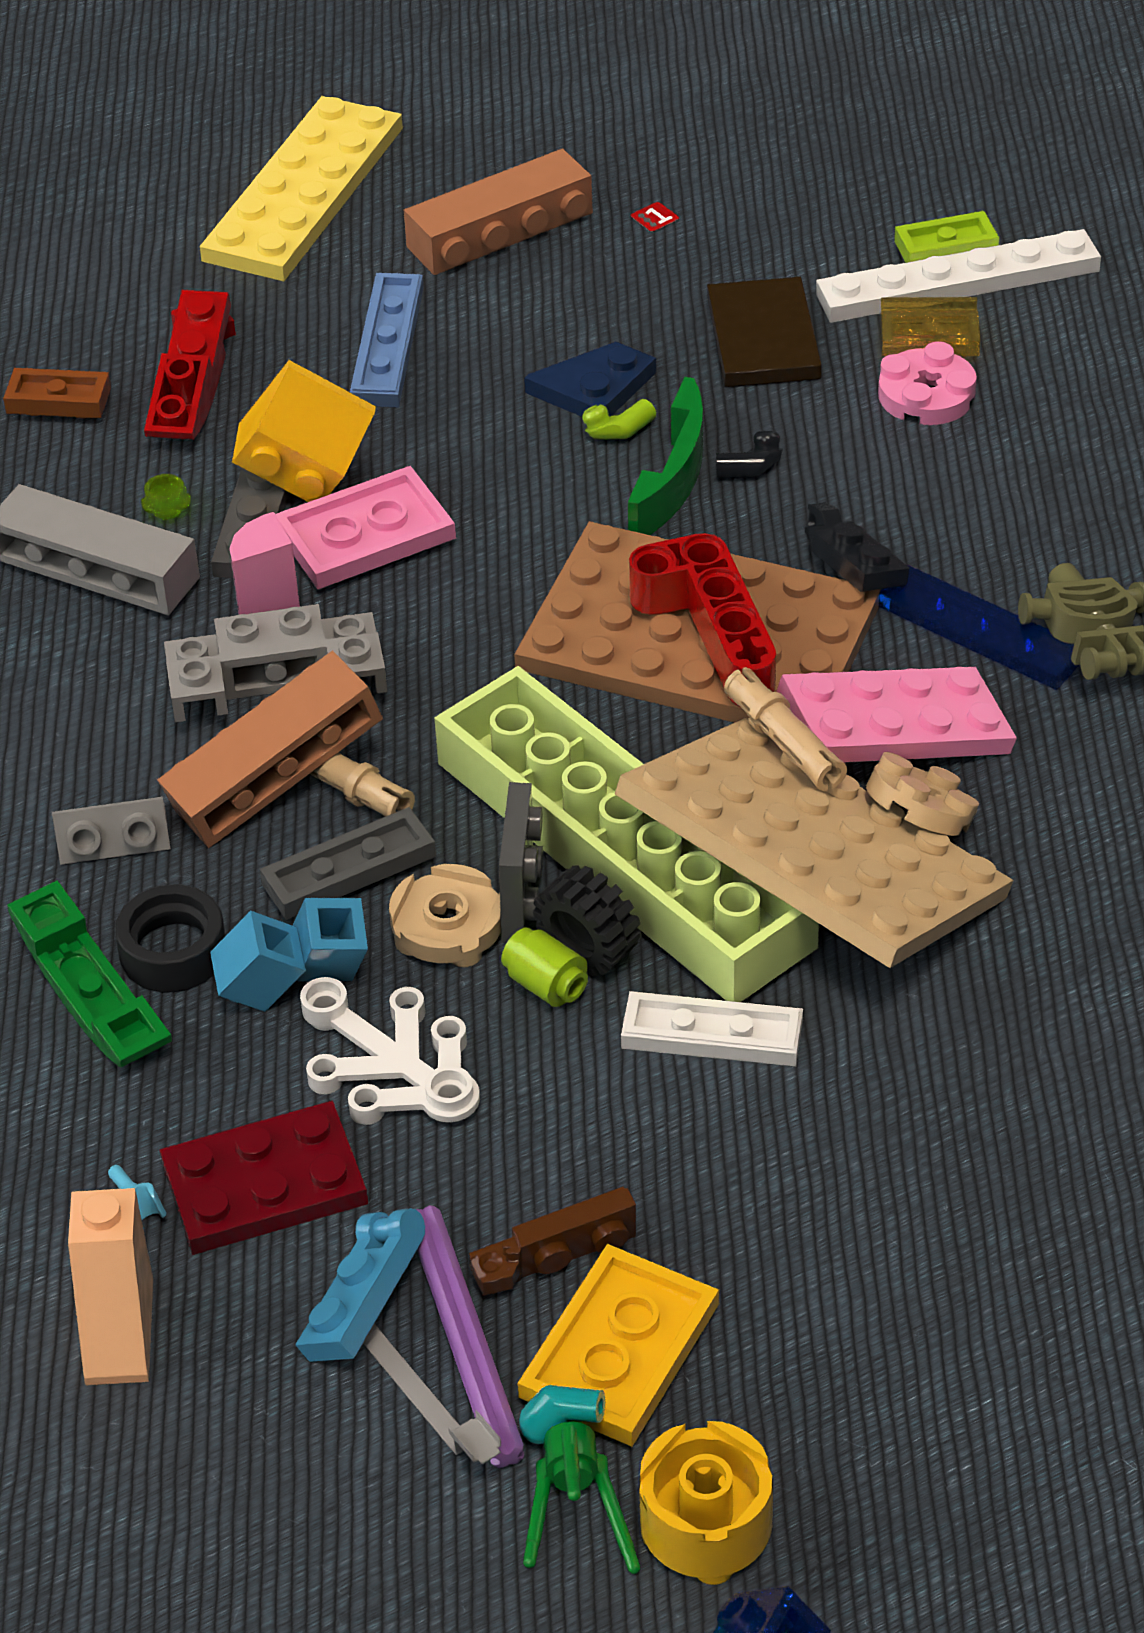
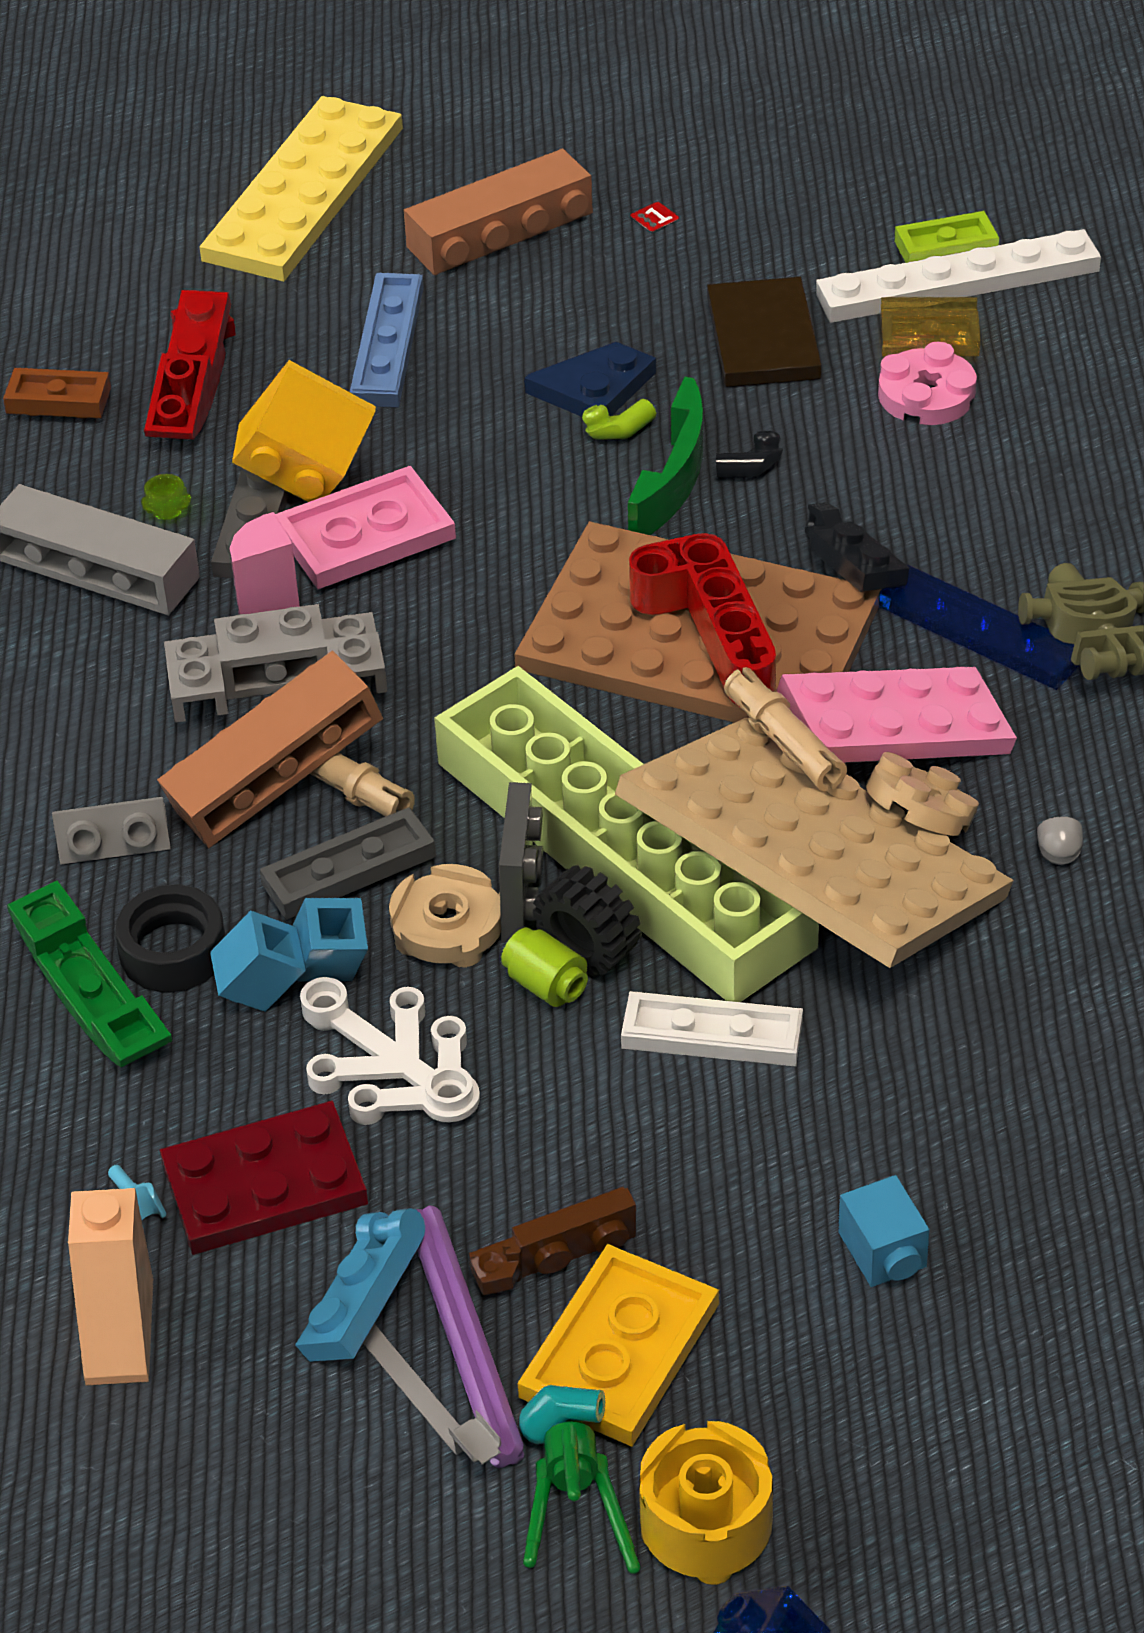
none -> dark azure brick [838,1175,930,1287]
none -> light grey hinge [1037,817,1083,865]

